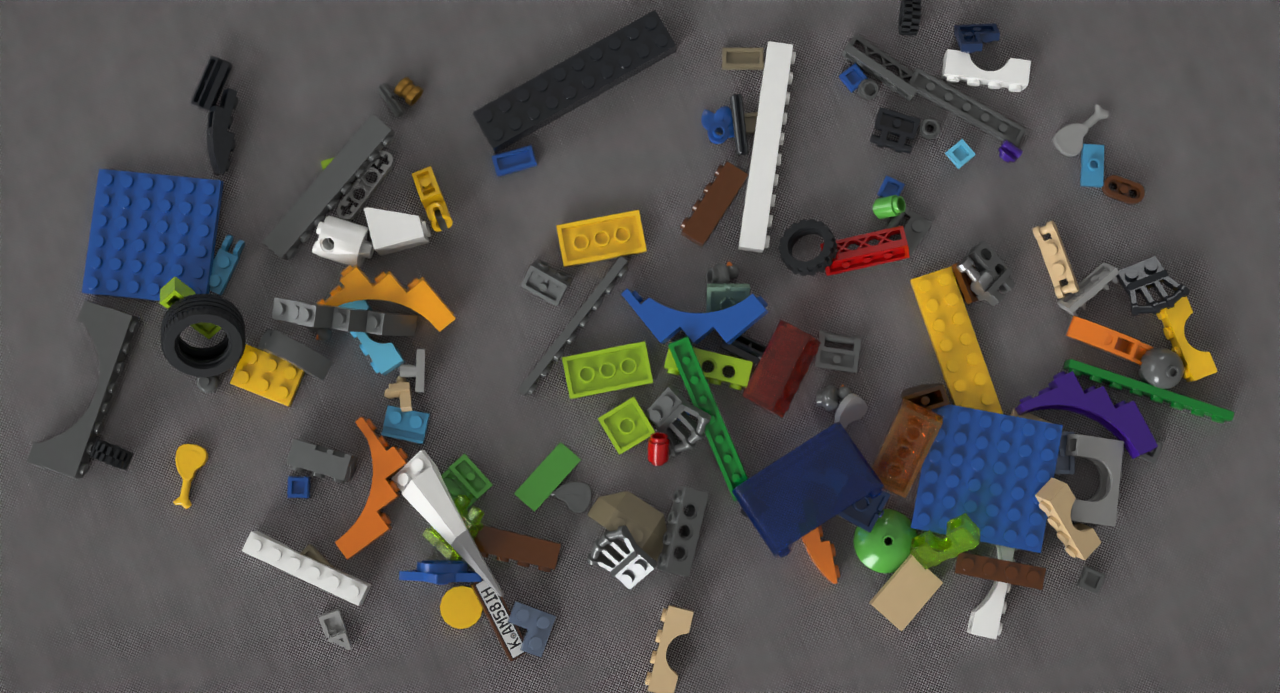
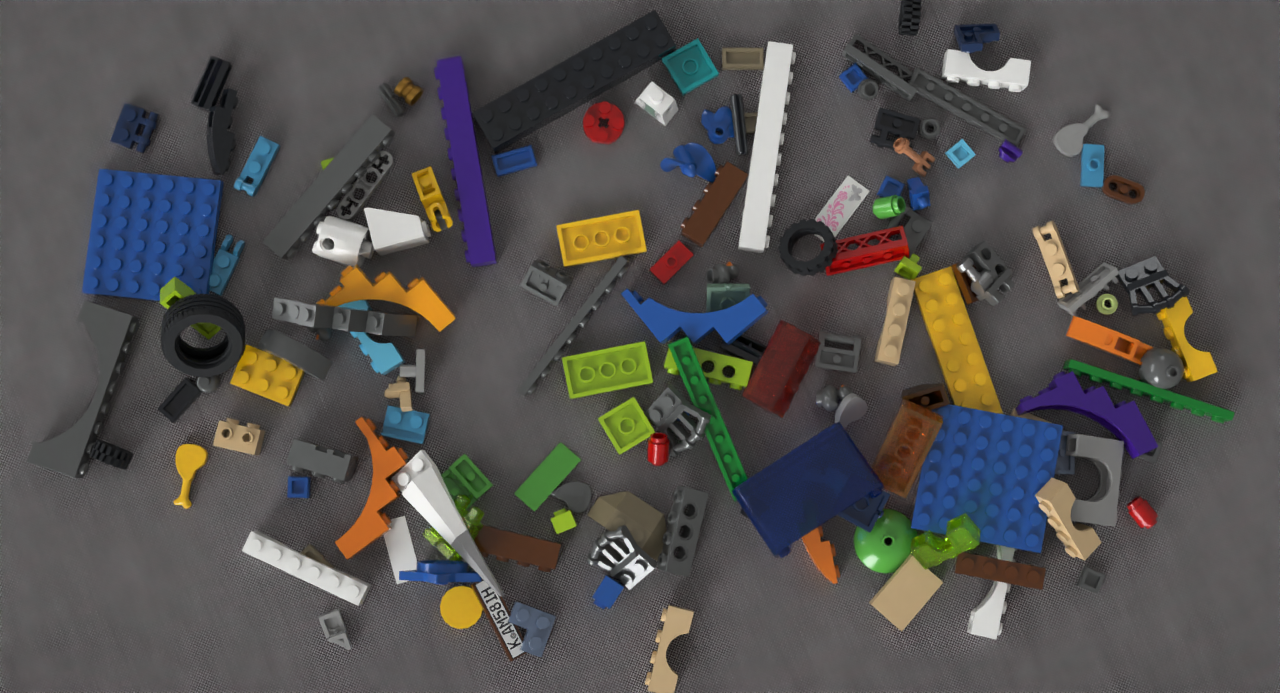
none -> dark blue plate [110,103,159,153]
none -> black tile [158,377,203,423]
none -> tan brick [213,418,265,456]
none -> dark azure plate [234,136,281,197]
none -> white sticker [384,516,417,584]
none -> dark purple brick [434,56,497,268]
none -> lime plate [551,508,578,534]
none -> red plate [583,101,624,144]
none -> blue brick [592,575,624,610]
none -> white torso [635,81,678,126]
none -> red plate [649,240,694,285]
none -> blue piece [660,142,716,183]
none -> teal plate [662,38,719,96]
none -> white sticker [814,175,870,242]
none -> tan arch [874,277,916,366]
none -> nougat hinge [893,137,935,177]
none -> lime tile [894,254,922,280]
none -> blue piece [907,177,931,211]
none -> yellowish green plate [1096,294,1118,315]
none -> red brick [1126,496,1158,529]

